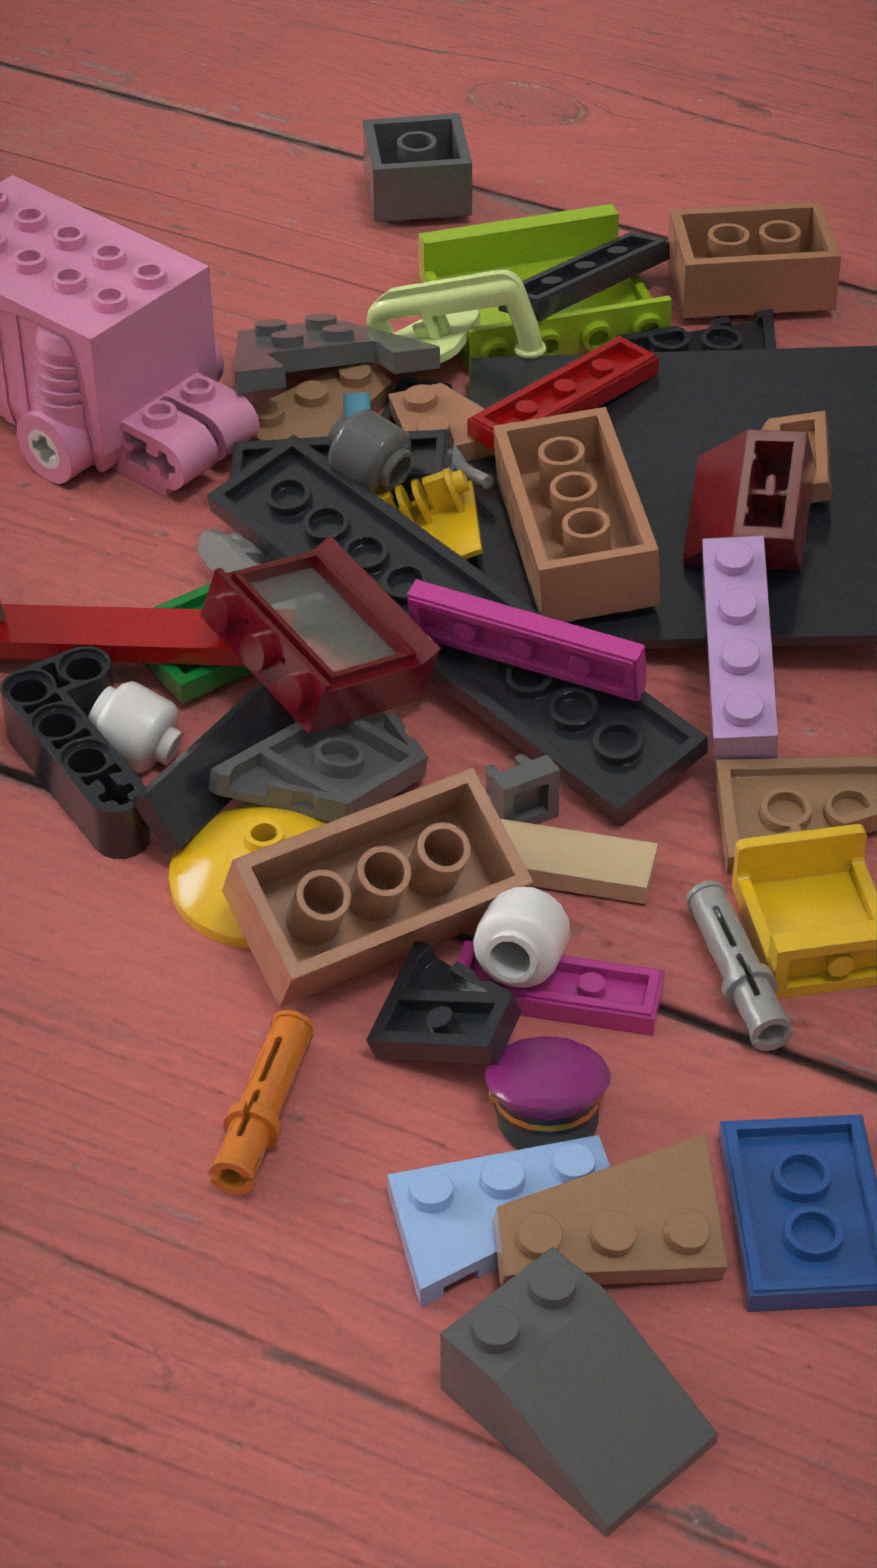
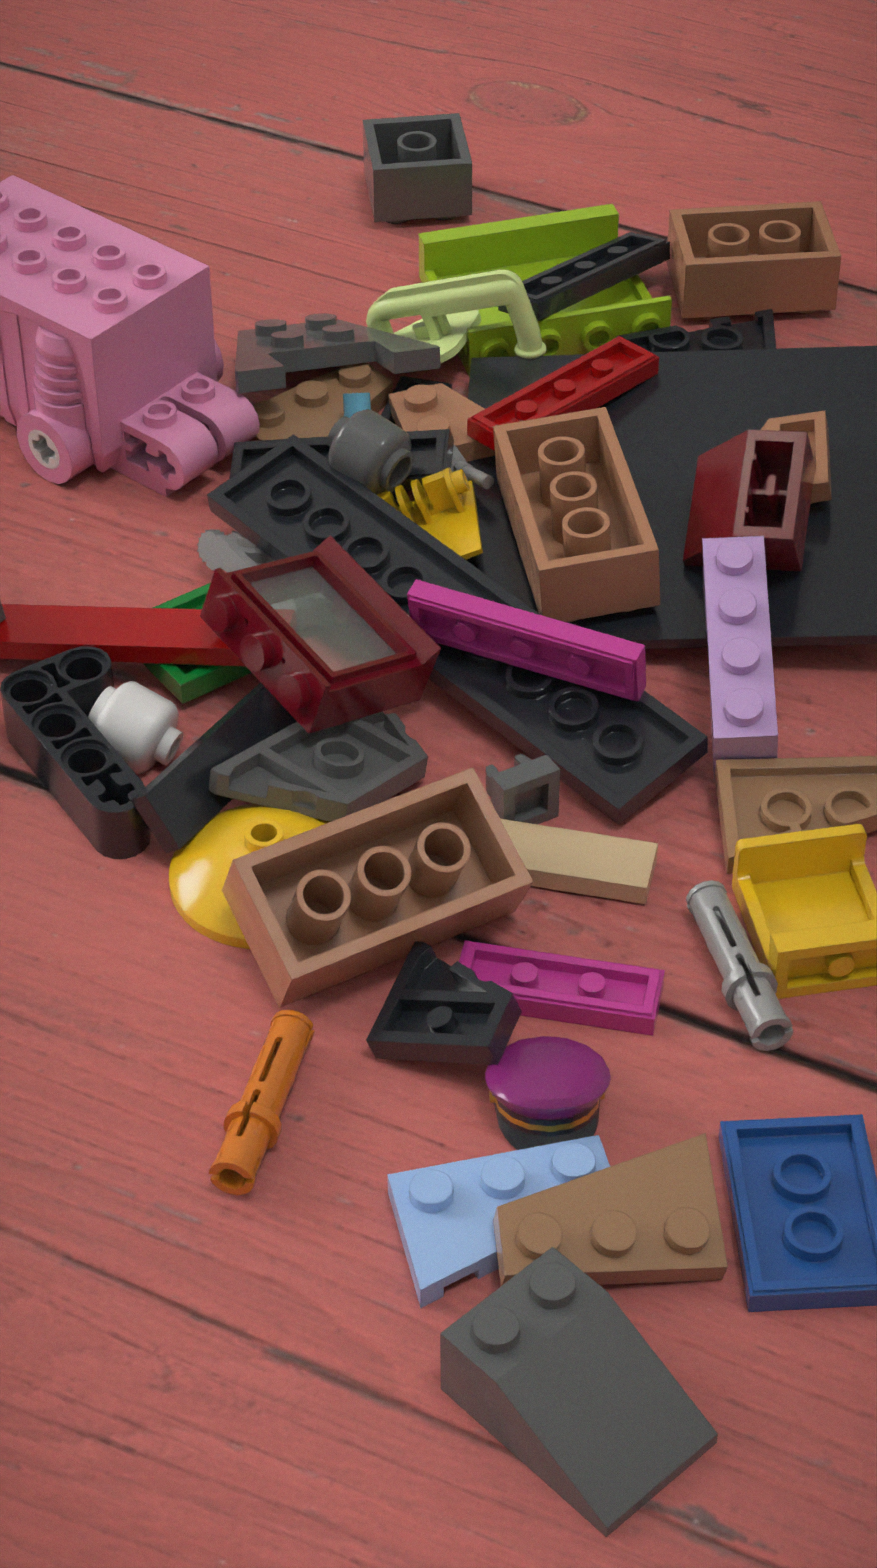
white head [473,887,571,988] -> none

